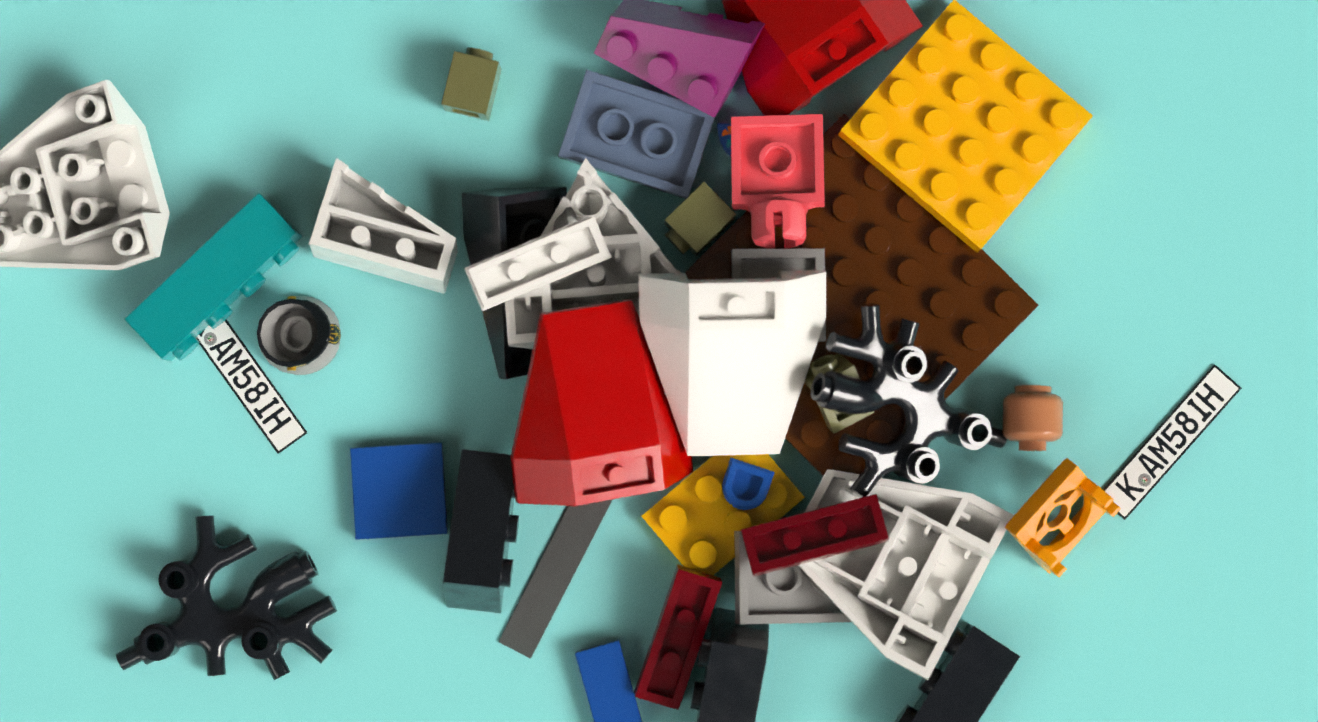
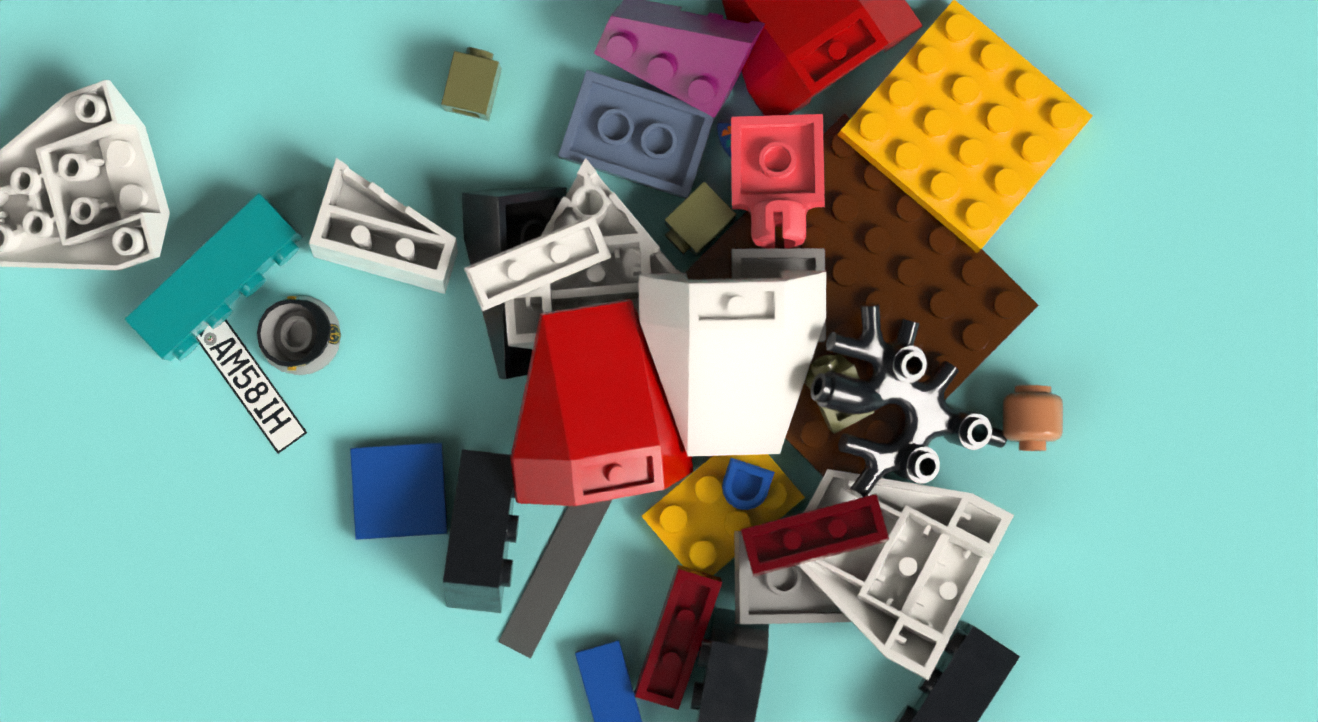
black plant [116,515,337,680] -> none
light orange piece [1005,458,1121,577] -> none
sticker [1103,364,1241,520] -> none

